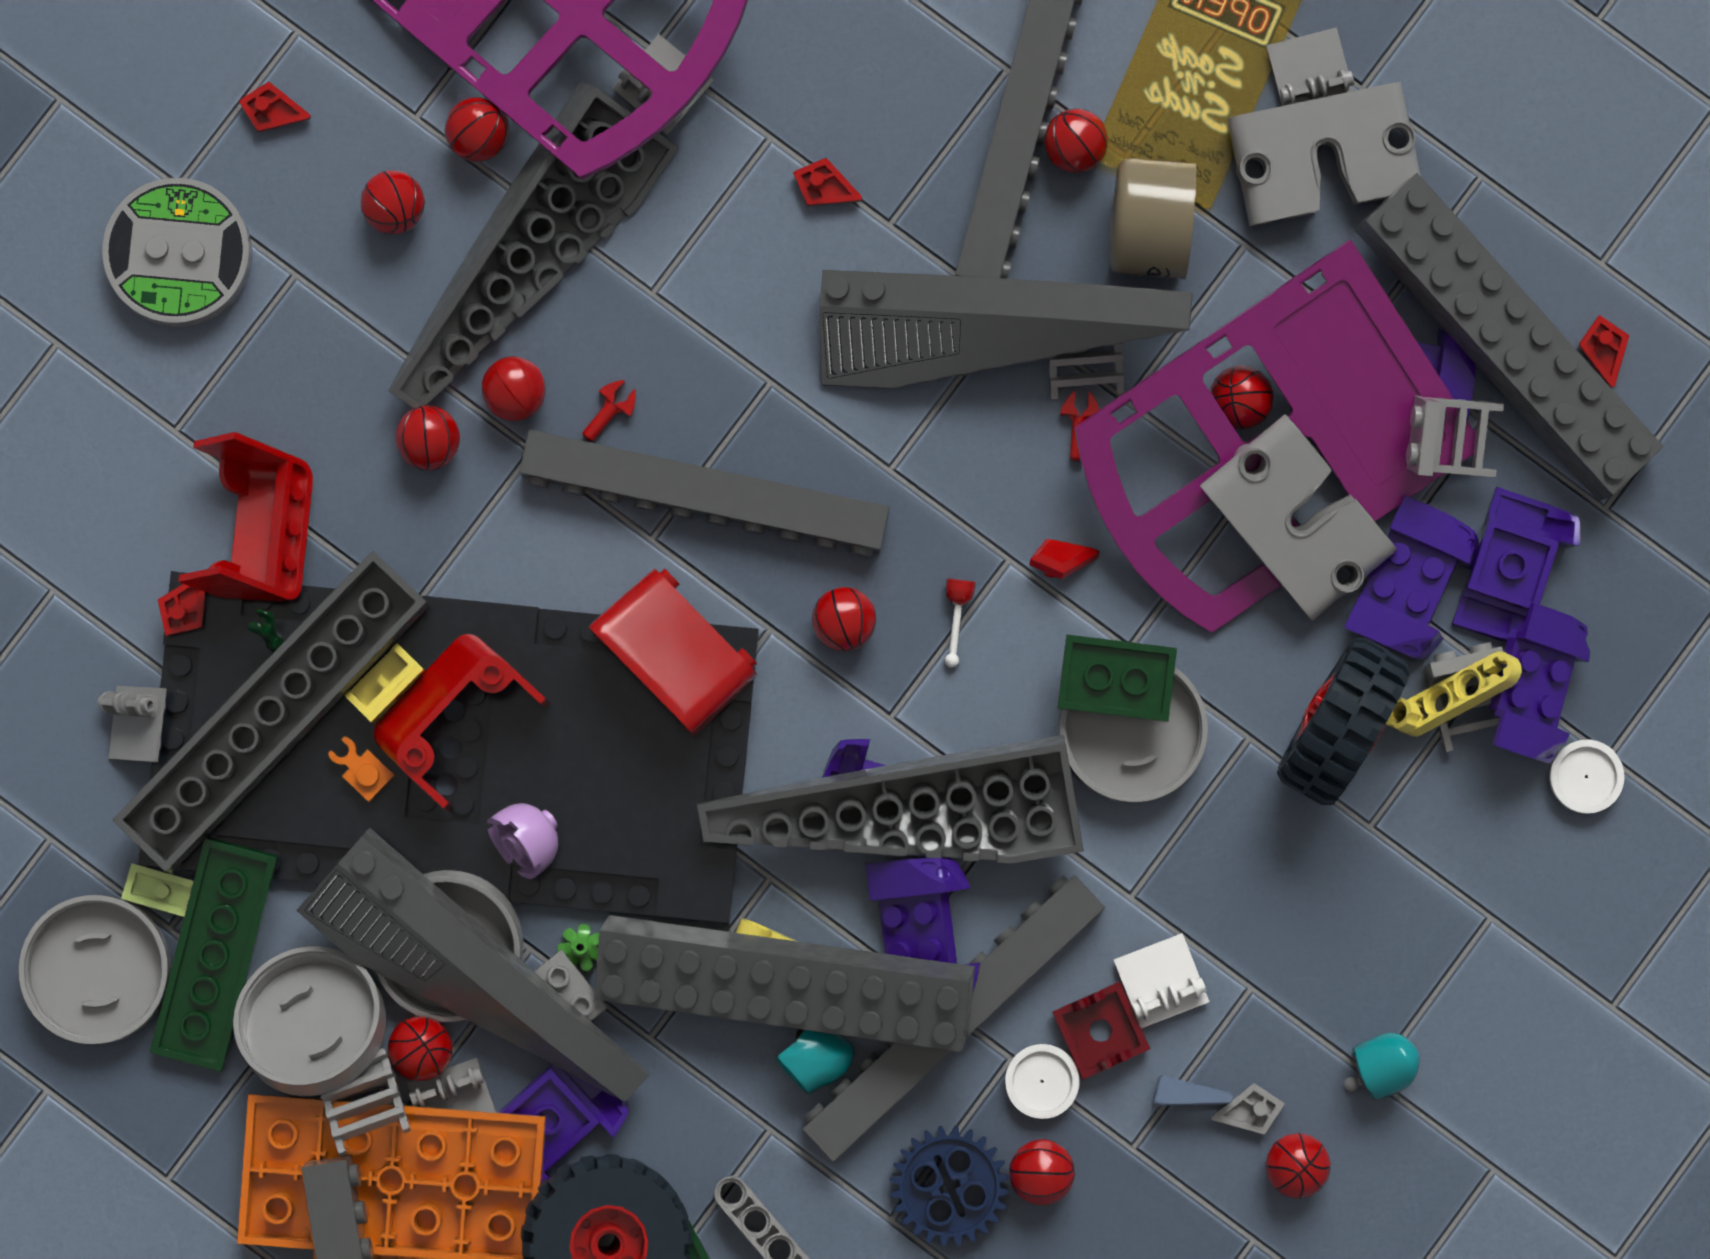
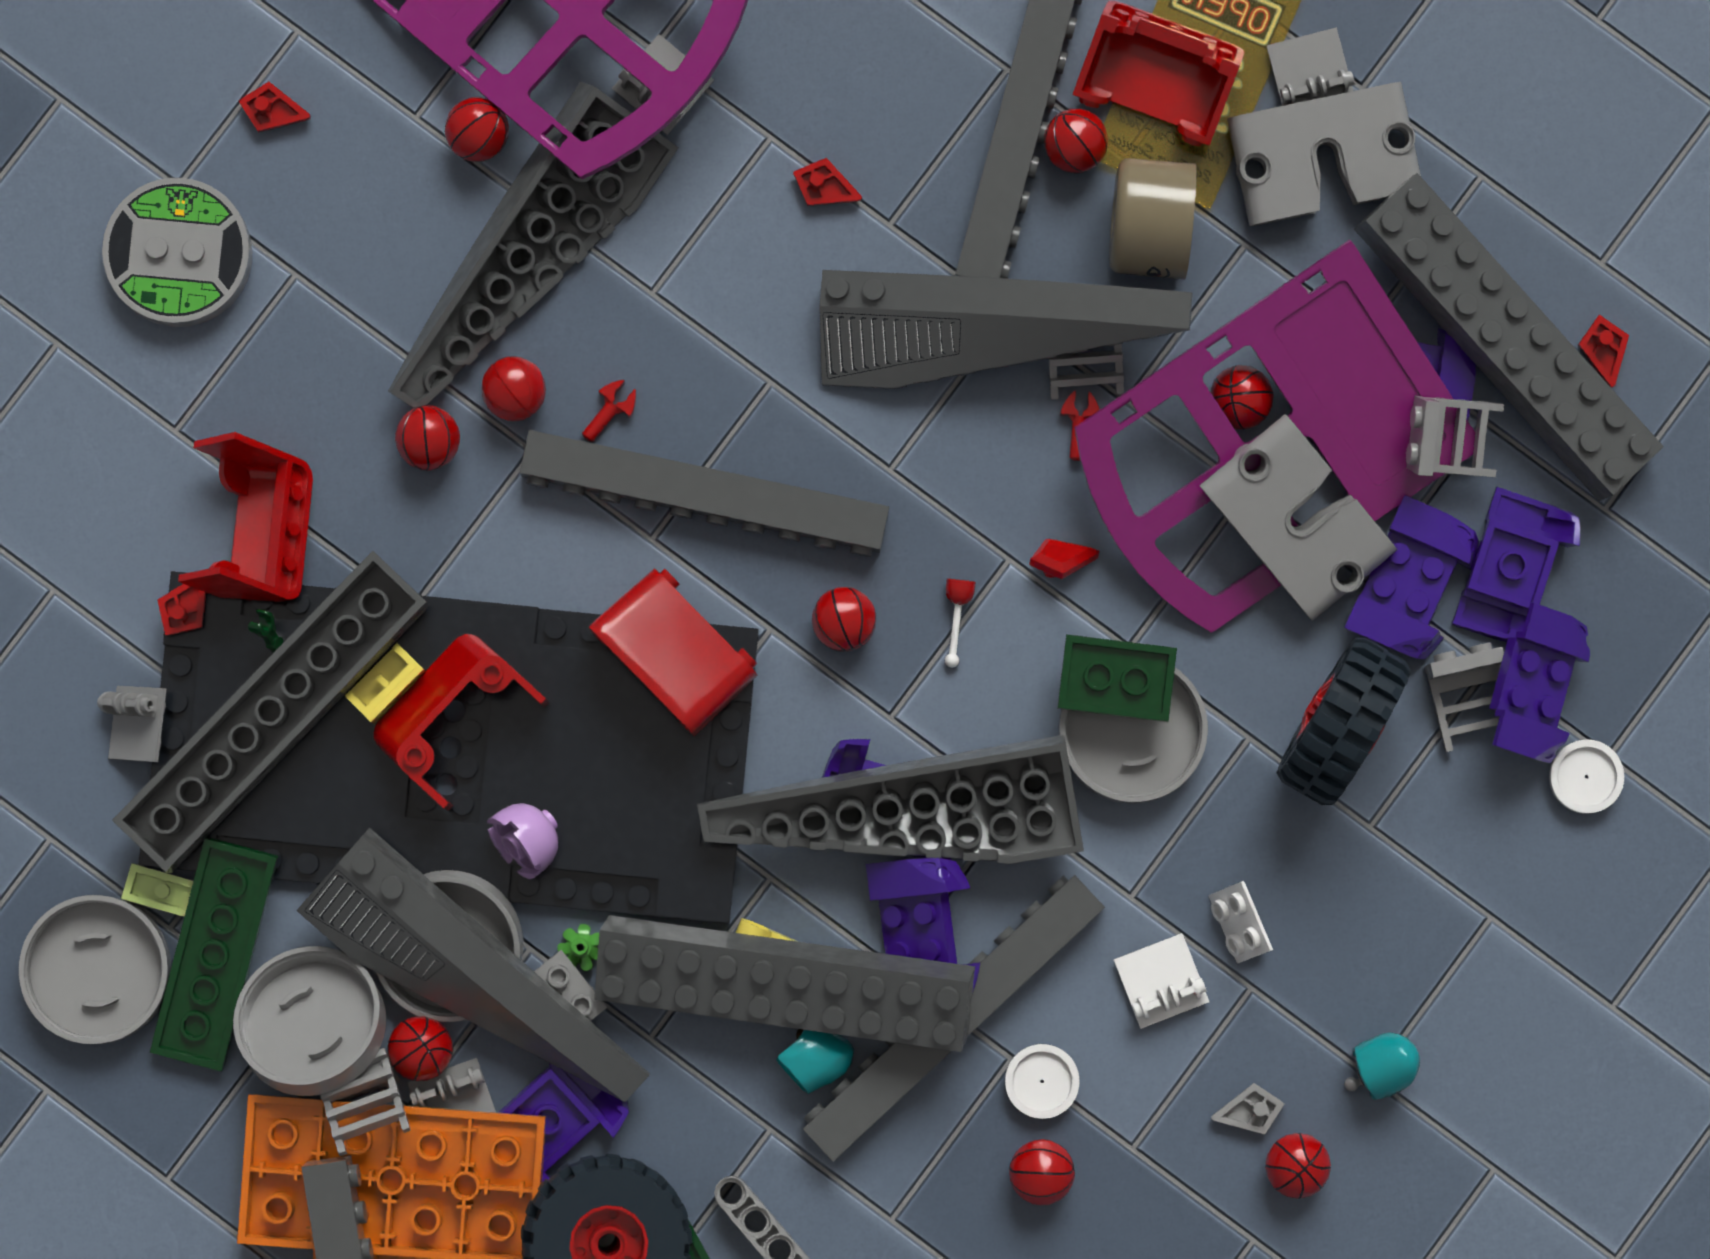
orange plate [328,736,395,802] -> none
red piece [360,170,425,235] -> none
dark blue gear [889,1125,1010,1247] -> none
dark red piece [1052,981,1150,1080] -> none
sand blue slope [1152,1075,1233,1106] -> none
light yellow beam [1386,651,1522,737] -> none
none -> red windscreen [1072,1,1245,146]
none -> white hinge [1208,881,1273,964]

